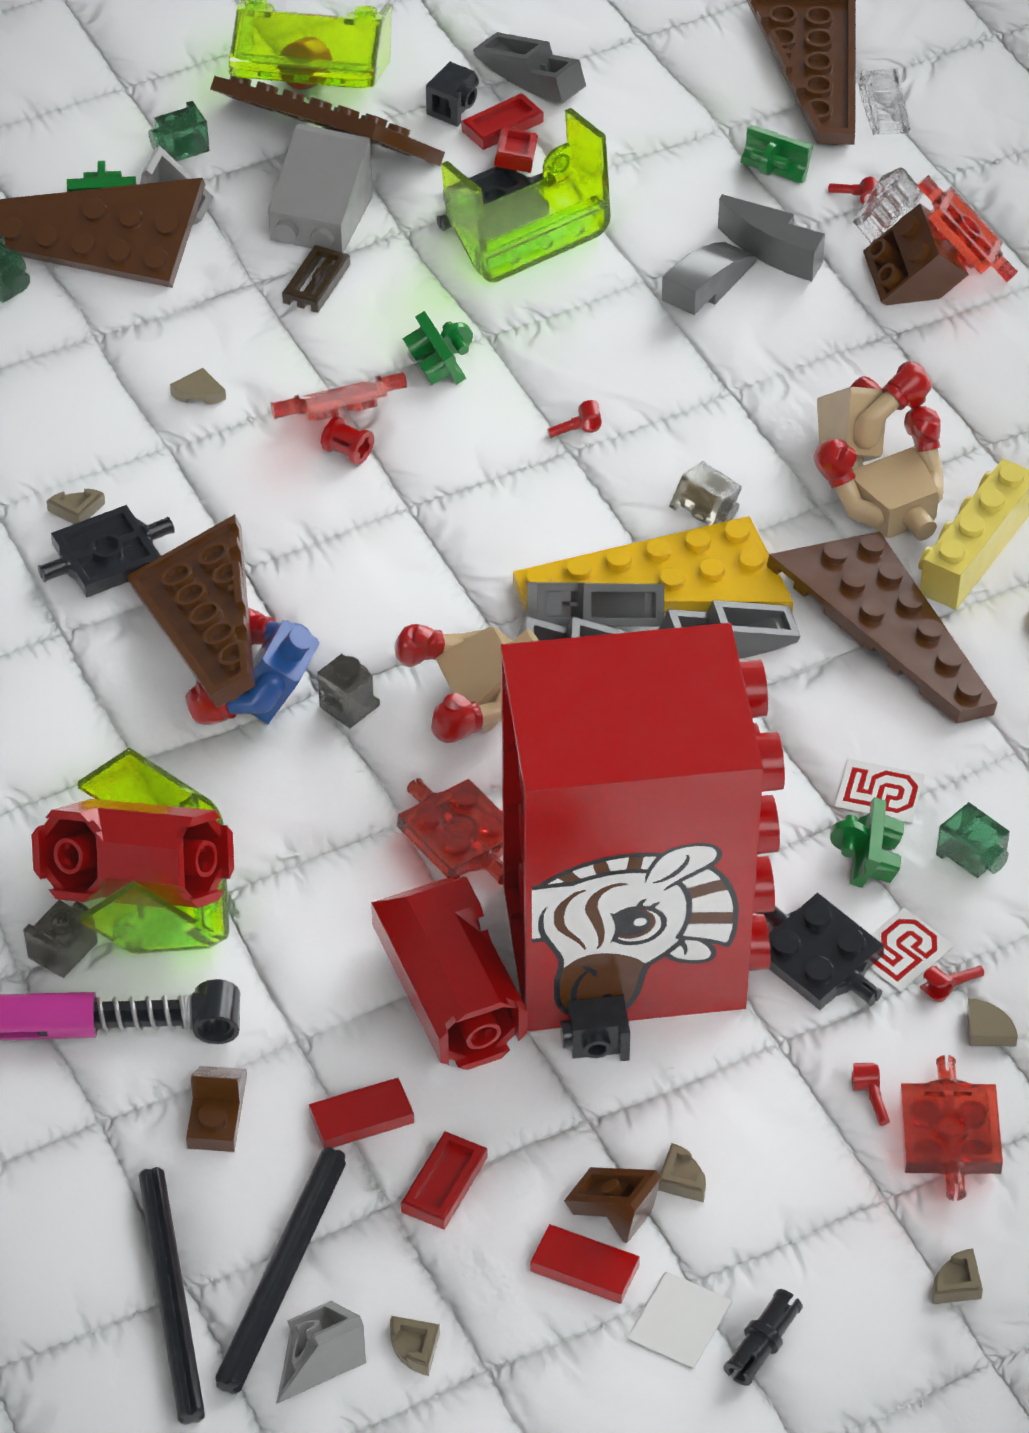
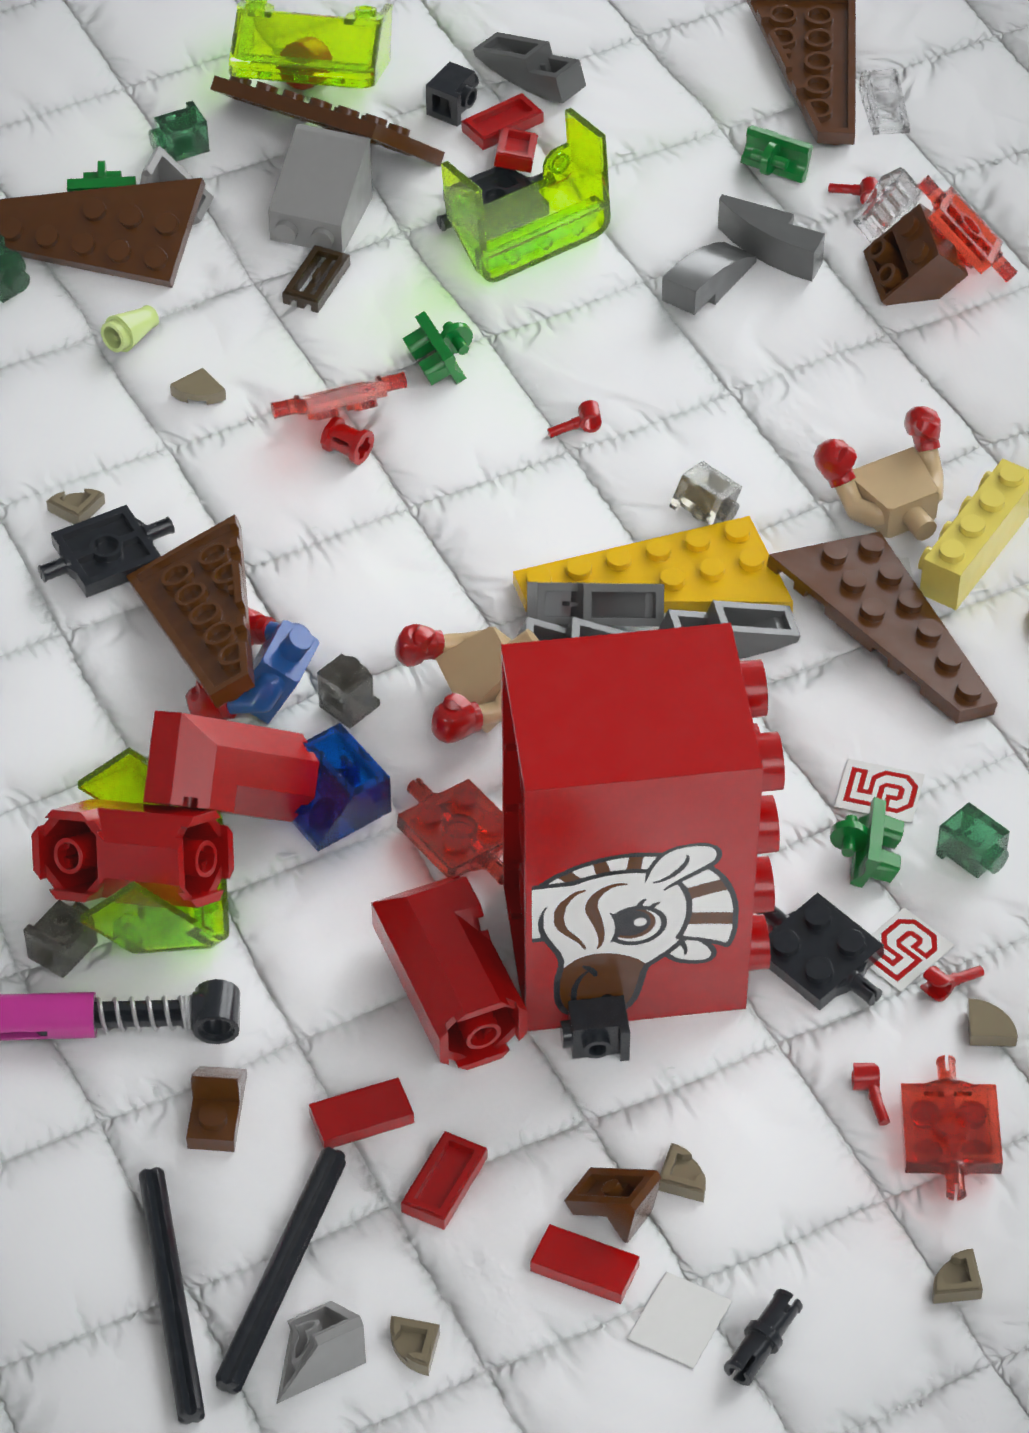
tan torso [817,361,932,469] -> none
none -> yellowish green cone [101,305,159,352]
none -> red brick [143,710,319,822]
none -> clear blue slope [292,723,392,852]

